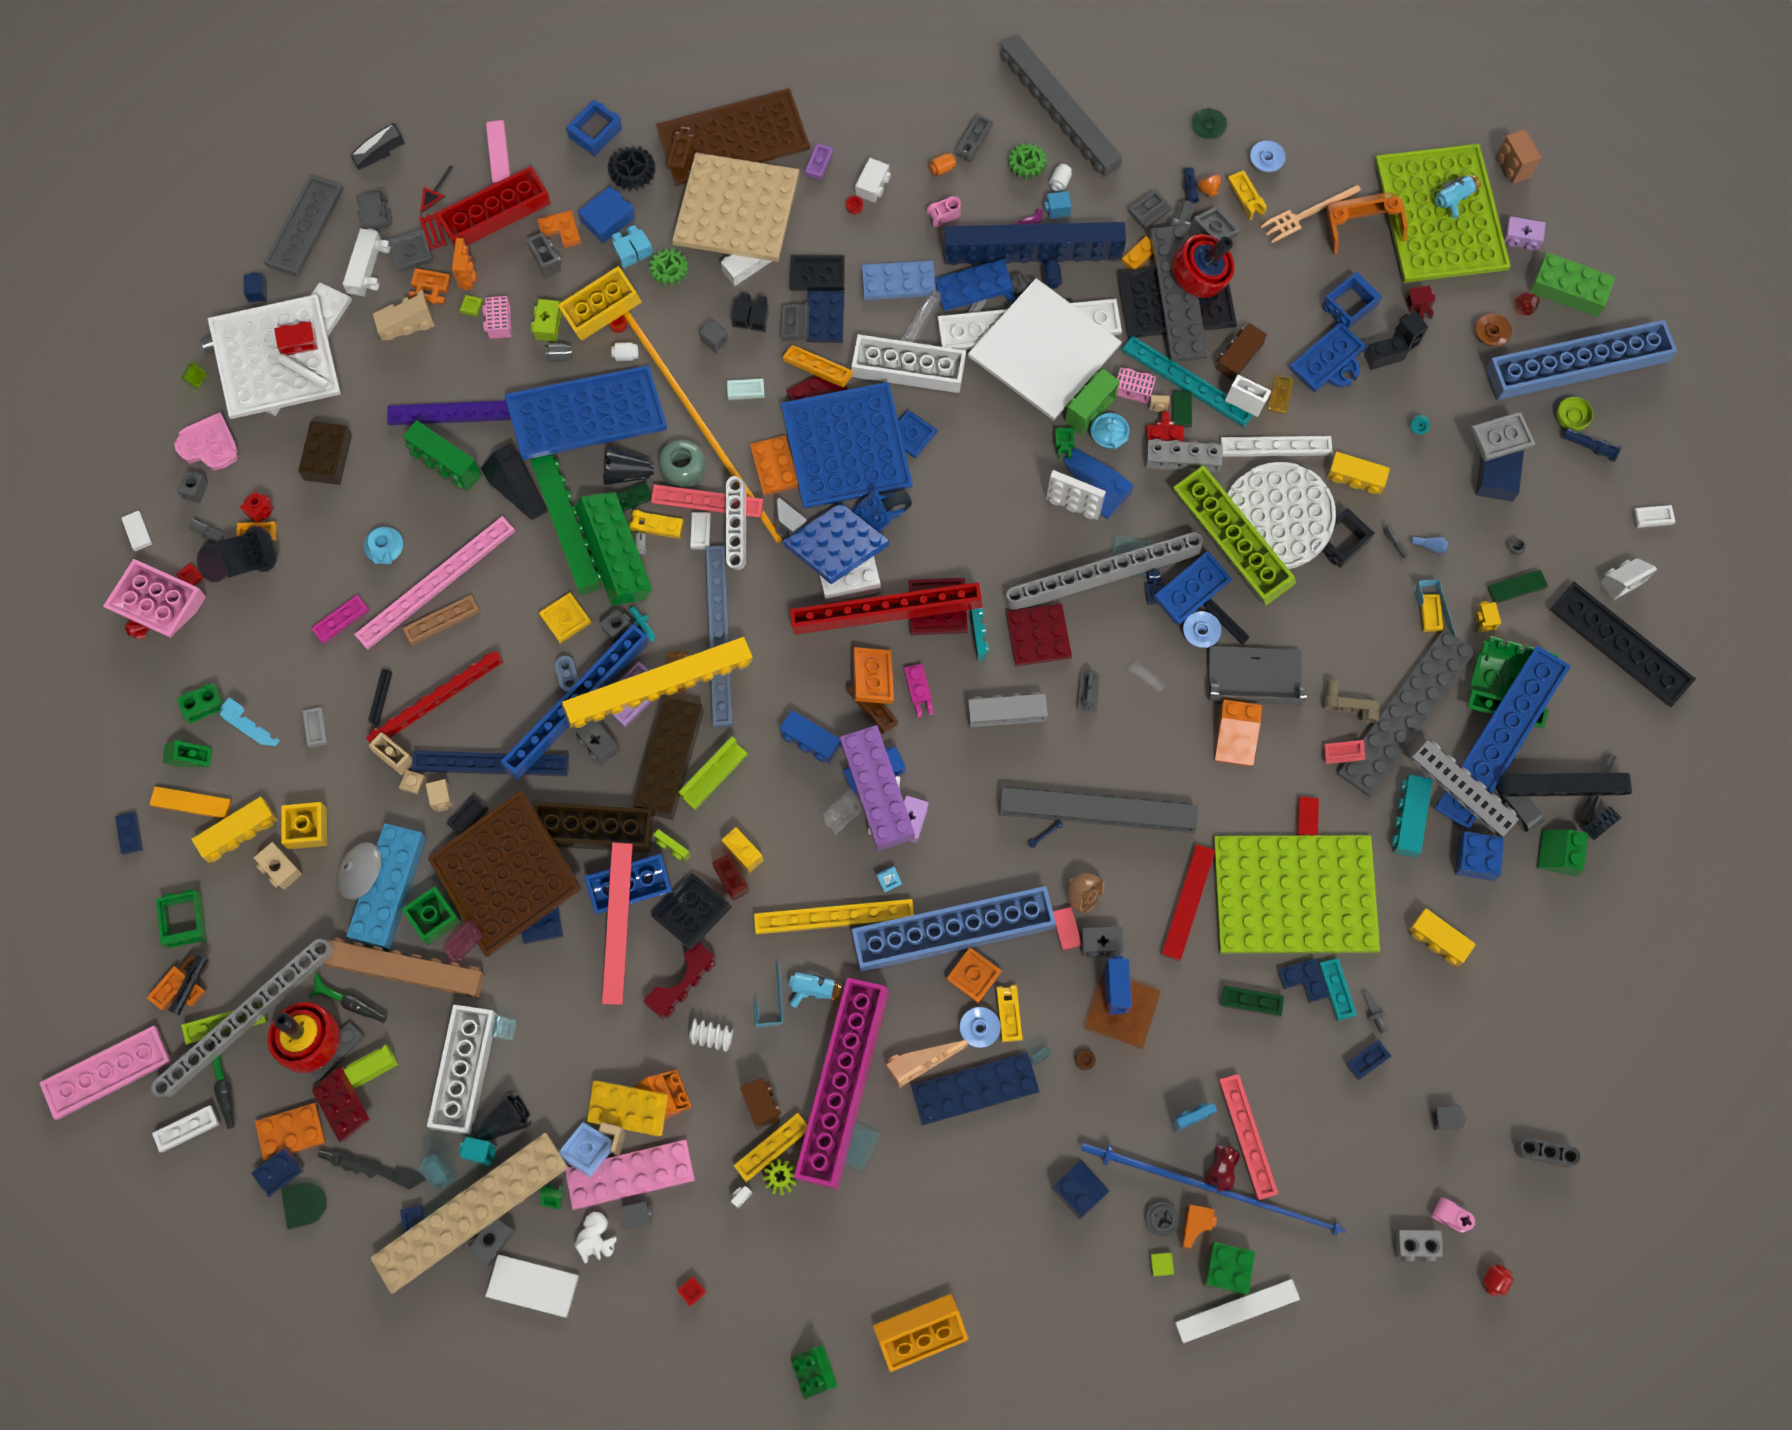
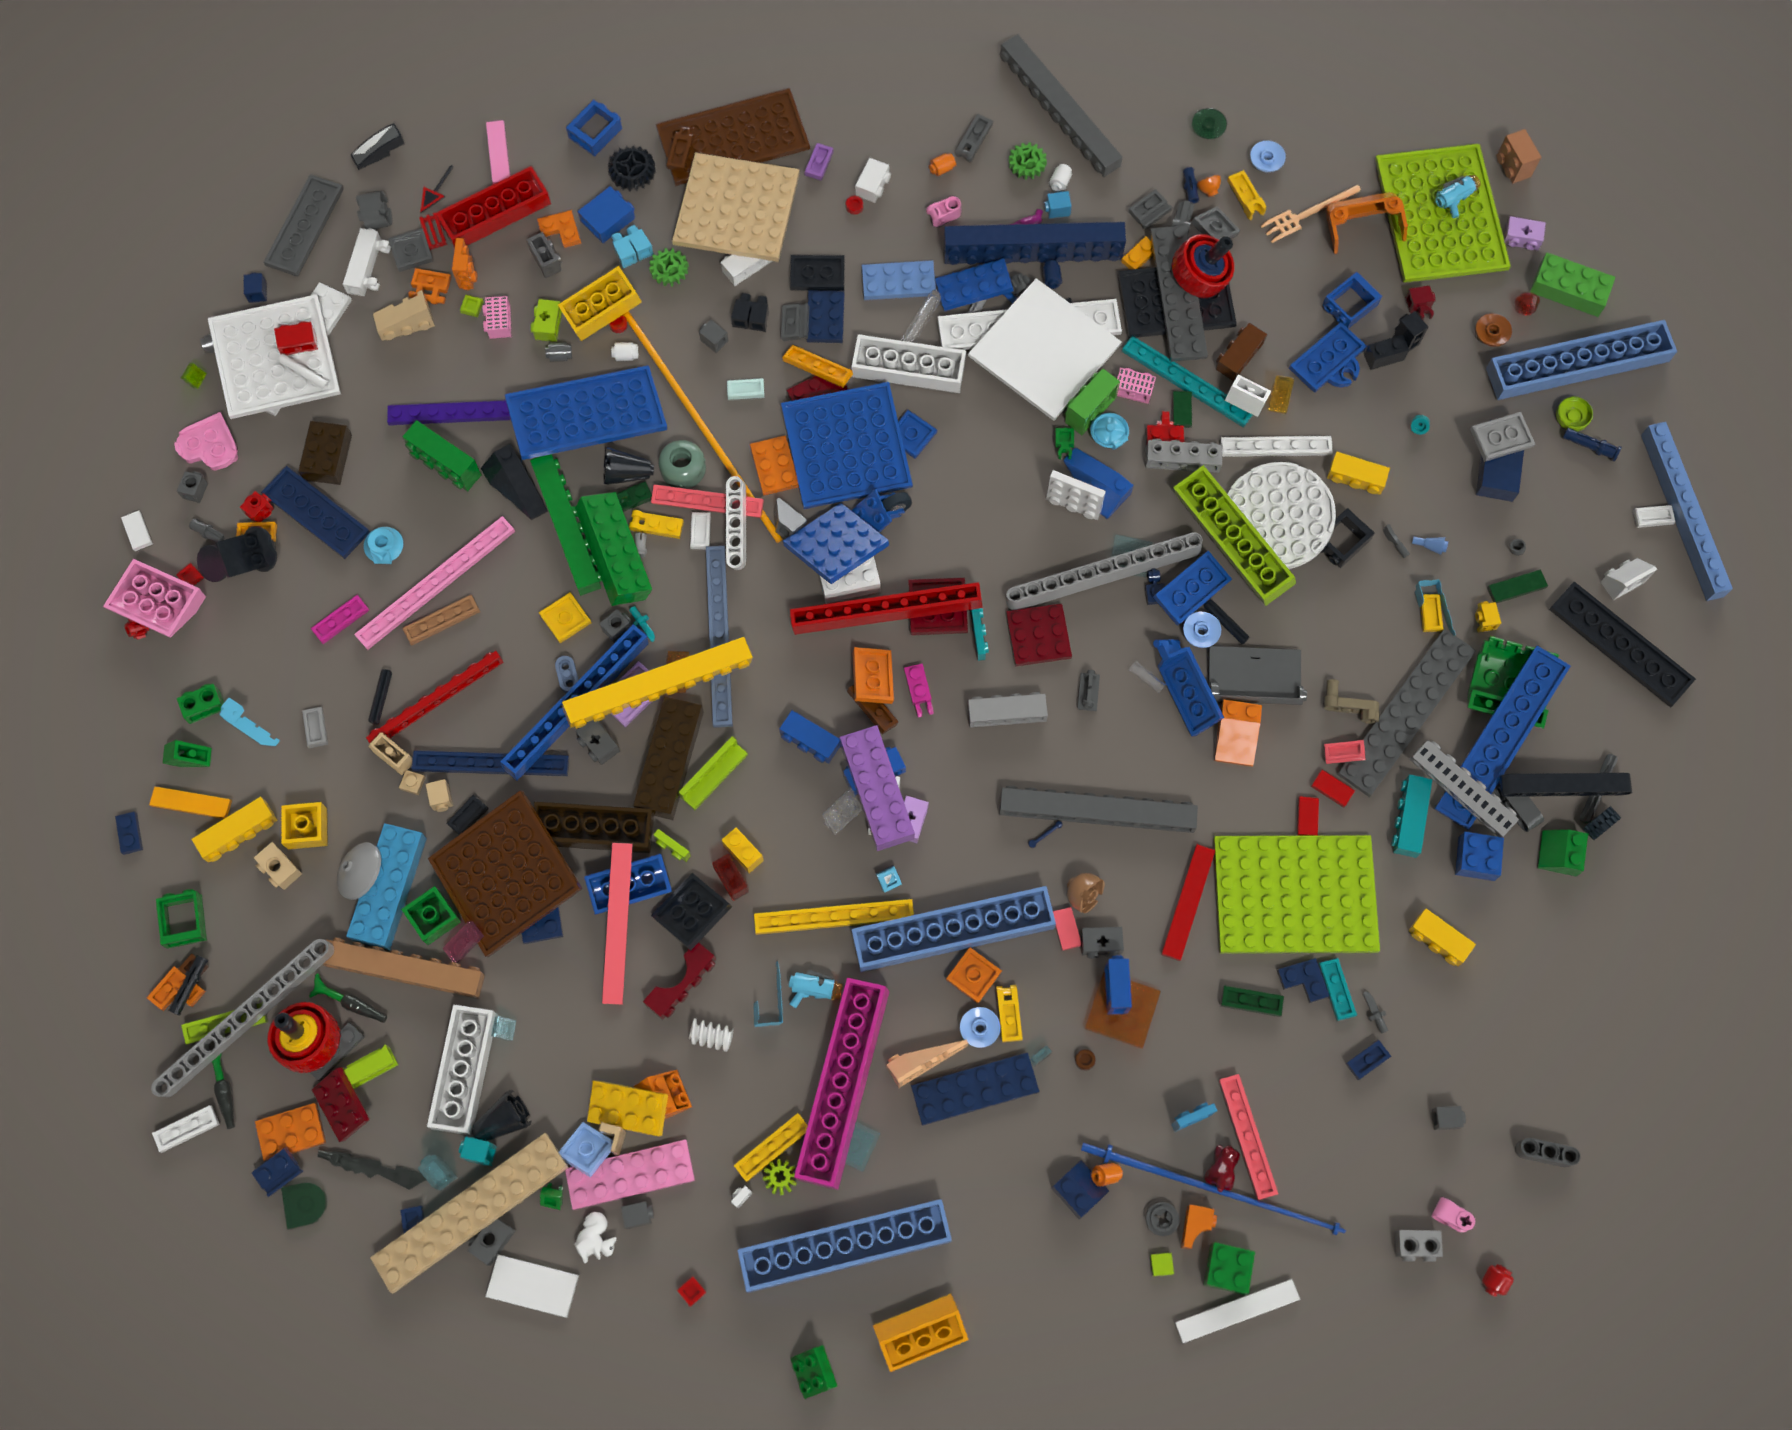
bright pink plate [40,1026,172,1120] -> none
reddish brown brick [740,1077,782,1130] -> none
tan plate [1149,395,1170,412] -> none
none -> dark blue plate [261,466,370,559]
none -> medium blue brick [738,1199,952,1293]
none -> orange brick [1091,1163,1123,1187]
none -> blue hinge [1153,639,1224,737]
none -> red tile [1311,770,1355,808]
none -> medium blue brick [1641,422,1733,601]

